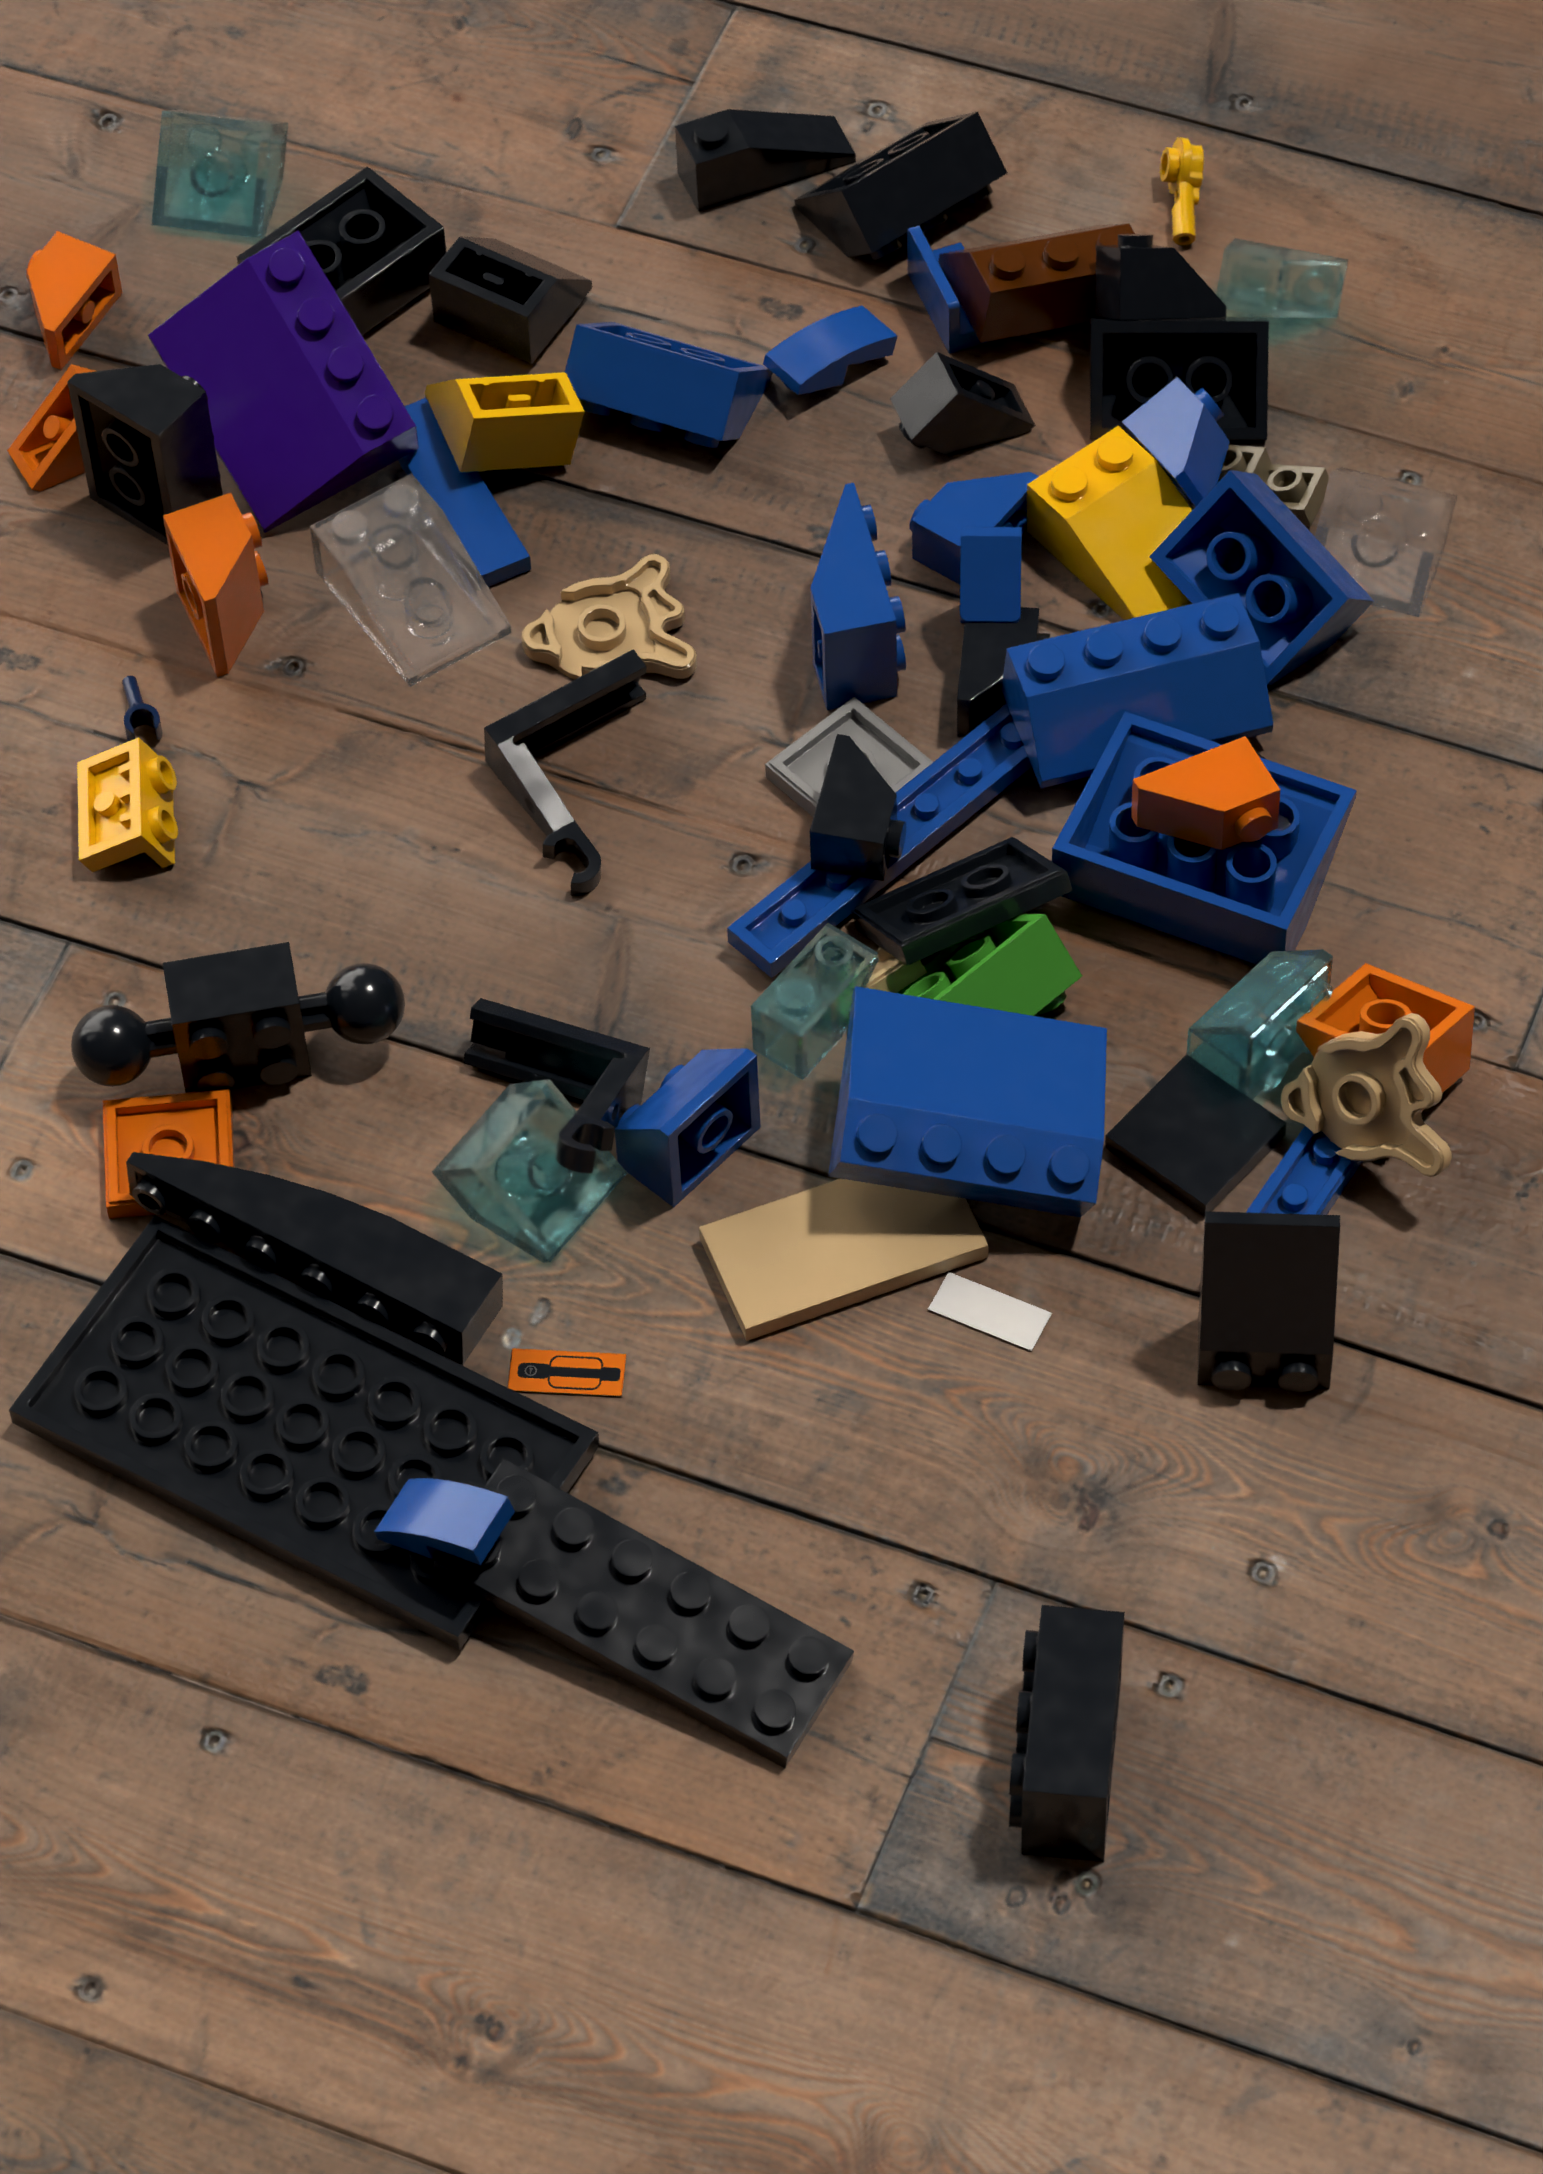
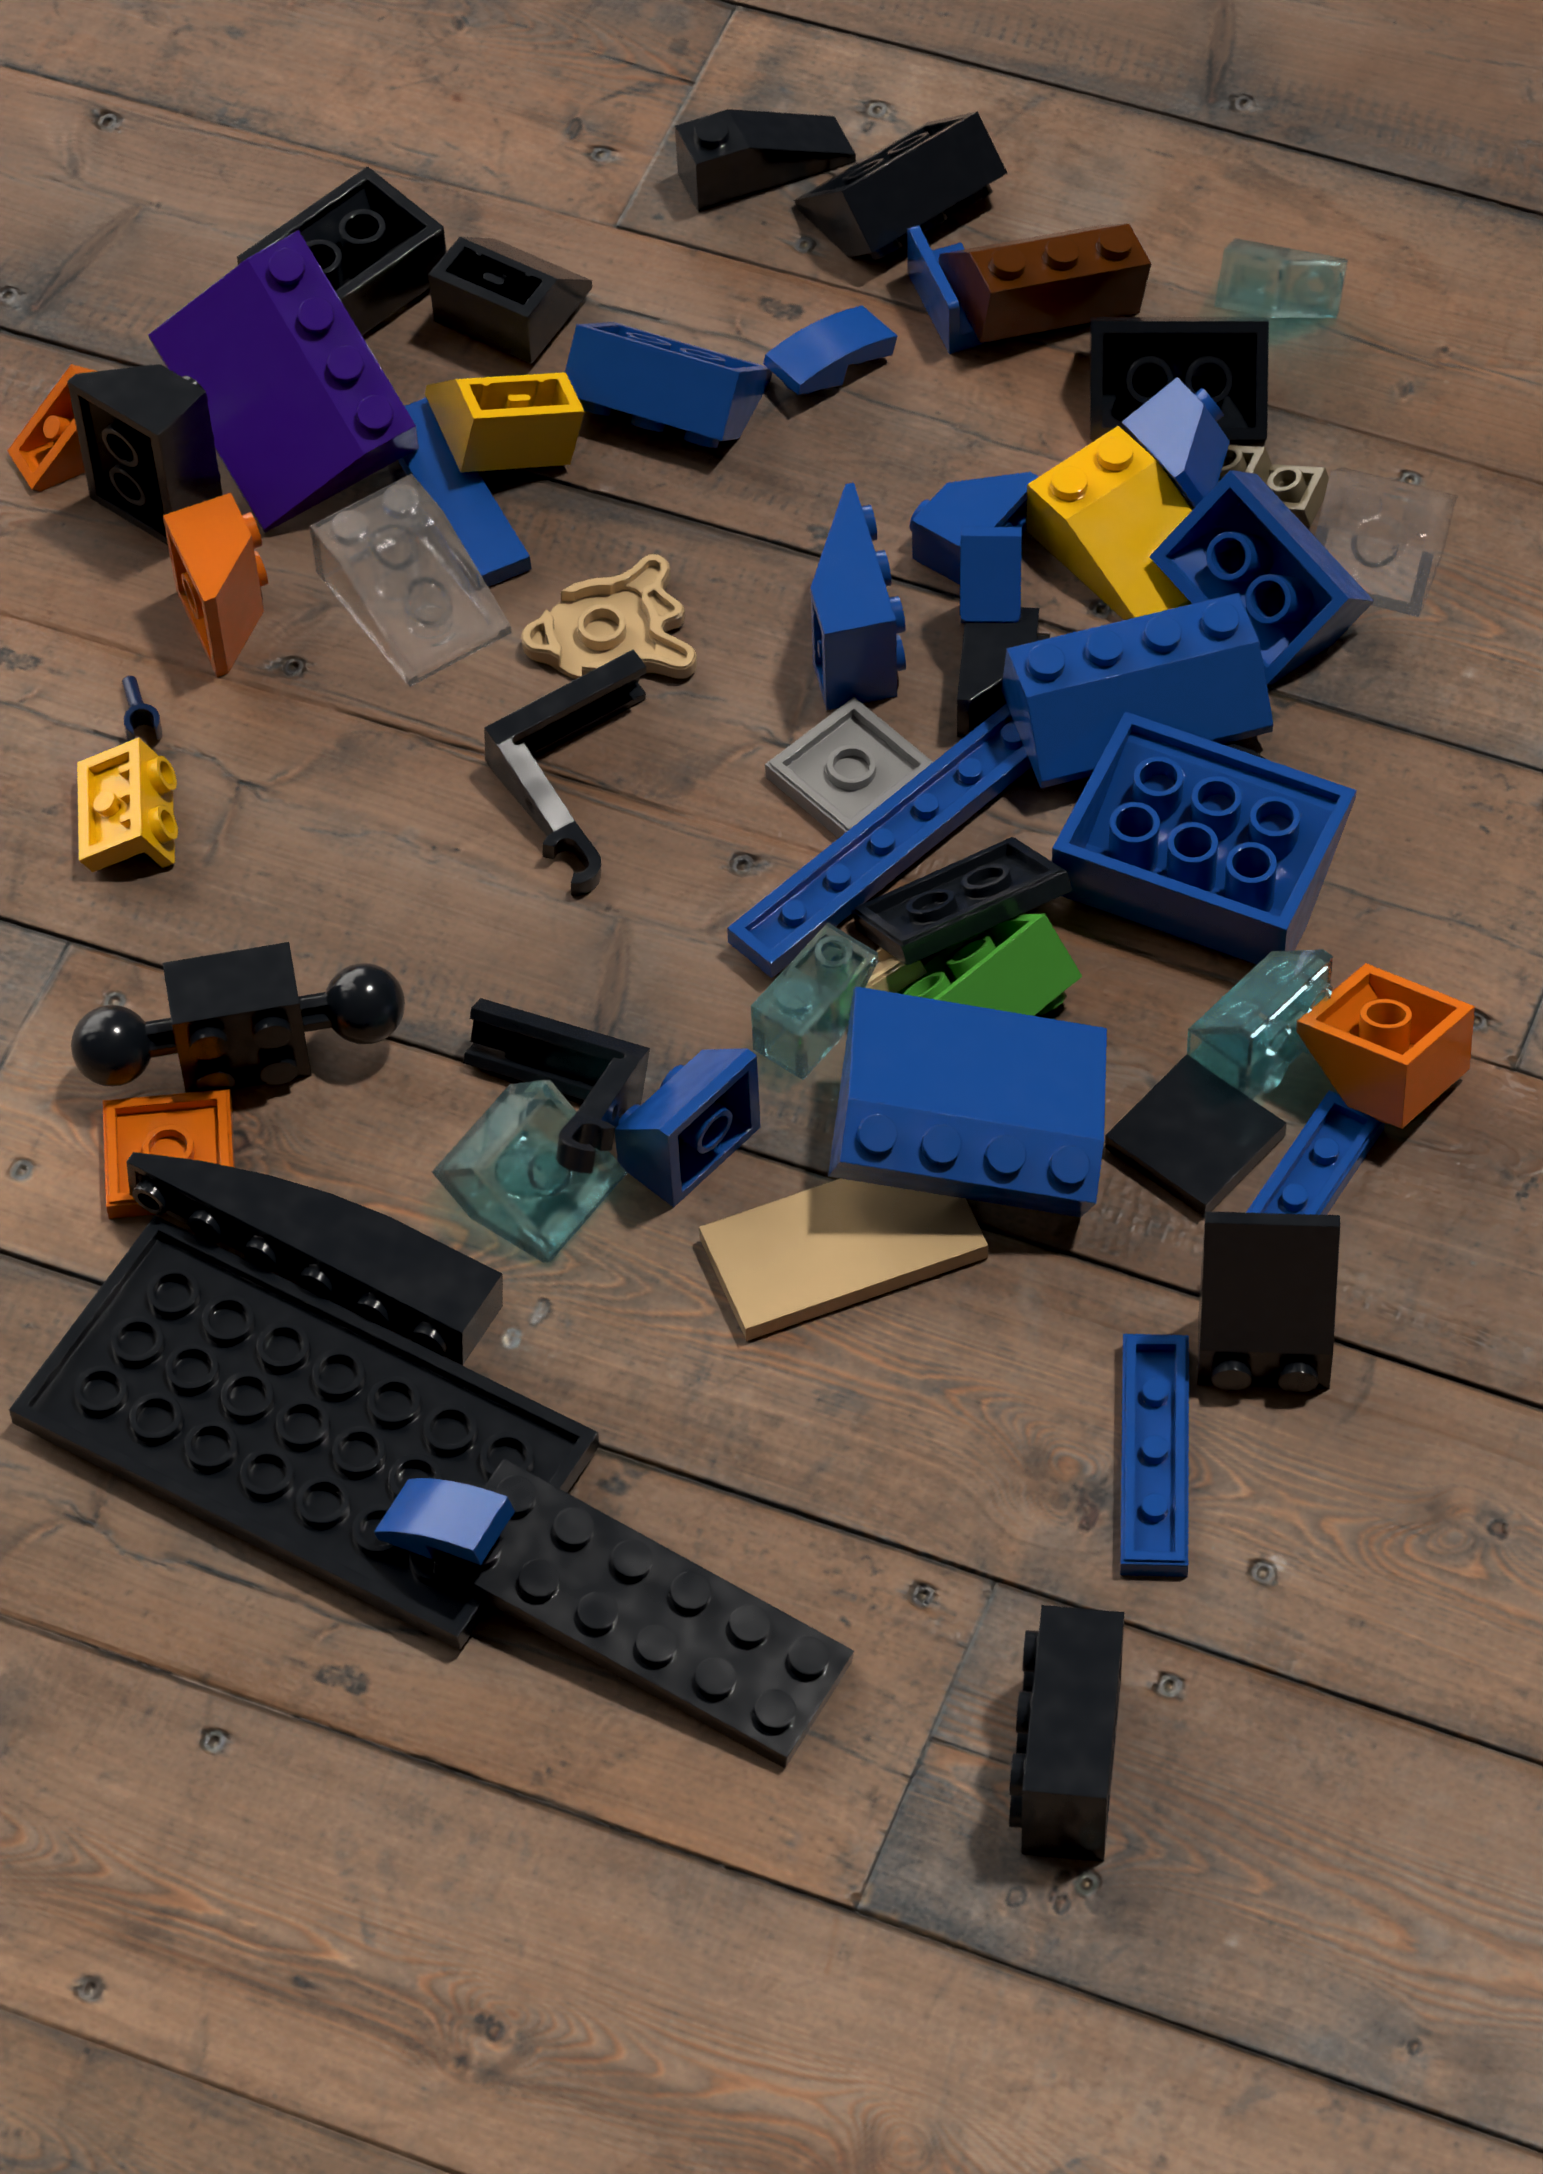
orange slope [26,231,123,370] -> none
clear light blue slope [152,110,289,239] -> none
orange sticker [508,1348,626,1397] -> none
black slope [809,734,907,881] -> none
black slope [890,352,1035,456] -> none
white sticker [928,1272,1052,1351] -> none
black slope [1095,234,1226,320] -> none
orange slope [1131,736,1281,850] -> none
yellow plate [1160,137,1204,245] -> none
tan tile [1281,1013,1452,1177] -> none
none -> blue tile [1120,1334,1189,1577]

